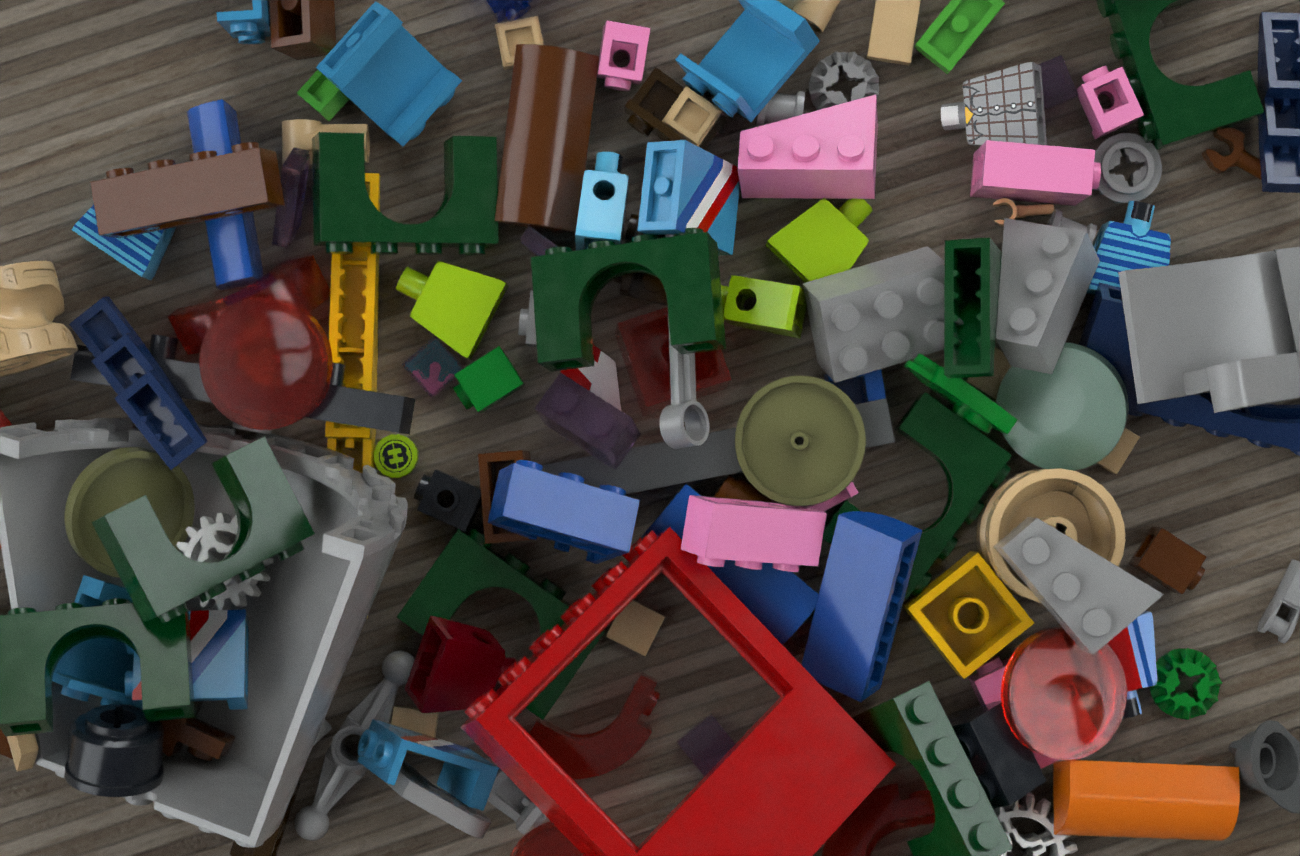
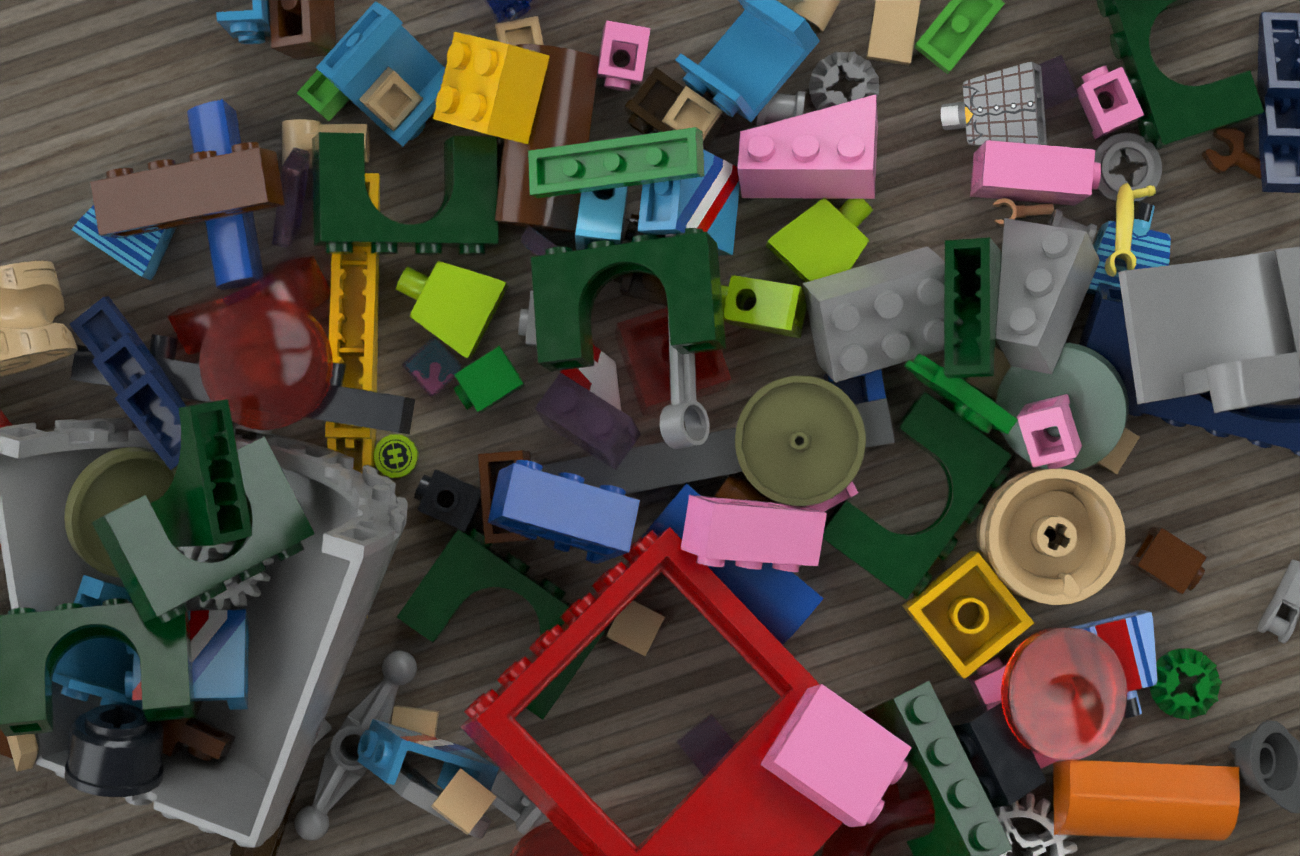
dark red torso [405,616,516,713] -> none
clear red arch [529,671,661,780] -> none
blue brick [801,511,922,702] -> none
light grey wedge [993,517,1164,655] -> none
none -> dark green arch [150,399,253,547]
none -> tan tile [359,67,423,131]
none -> tan tile [431,768,497,835]
none -> yellow brick [433,32,550,144]
none -> green plate [528,127,704,198]
none -> bright pink brick [760,684,912,827]
none -> bright pink brick [1017,394,1082,469]
none -> light yellow piece [1105,183,1156,277]

